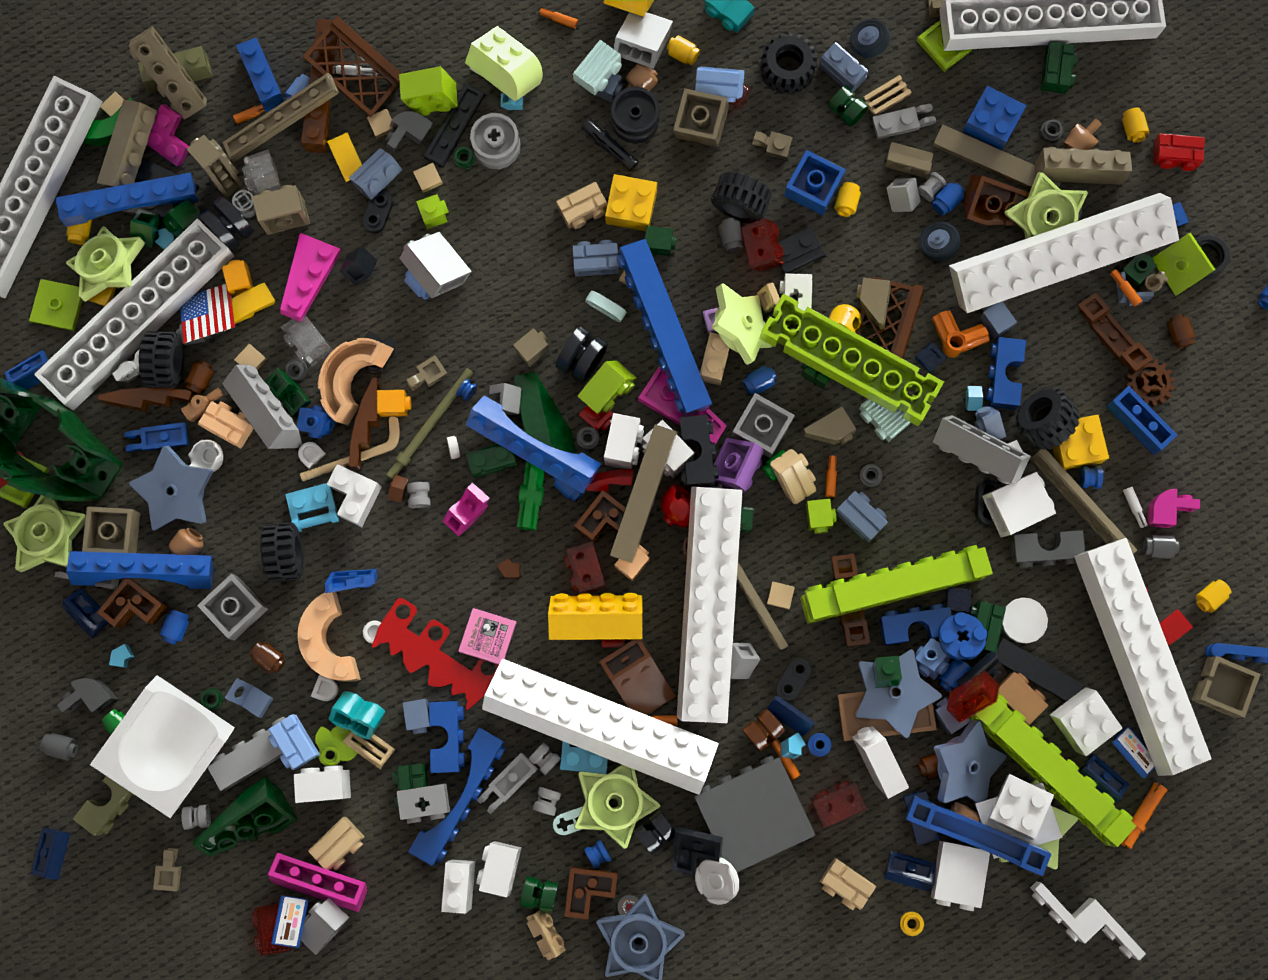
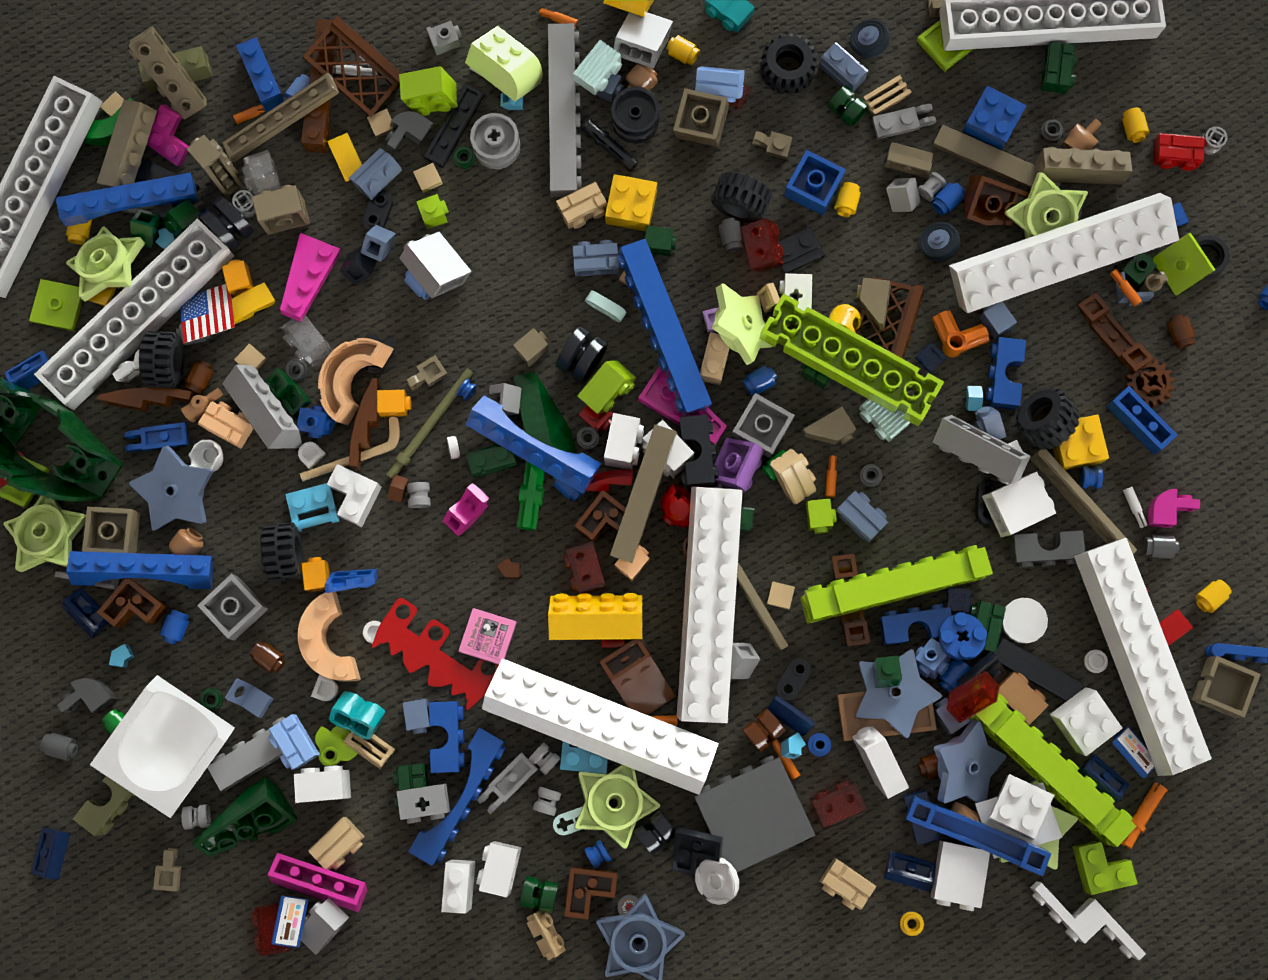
none -> light orange brick [301,557,330,593]
none -> sand blue brick [361,225,396,262]
none -> light grey brick [426,21,462,55]
none -> light grey brick [548,23,582,197]
none -> lime brick [1072,841,1137,895]
none -> white plate [1084,650,1108,673]
none -> light grey wheel [1202,127,1228,155]

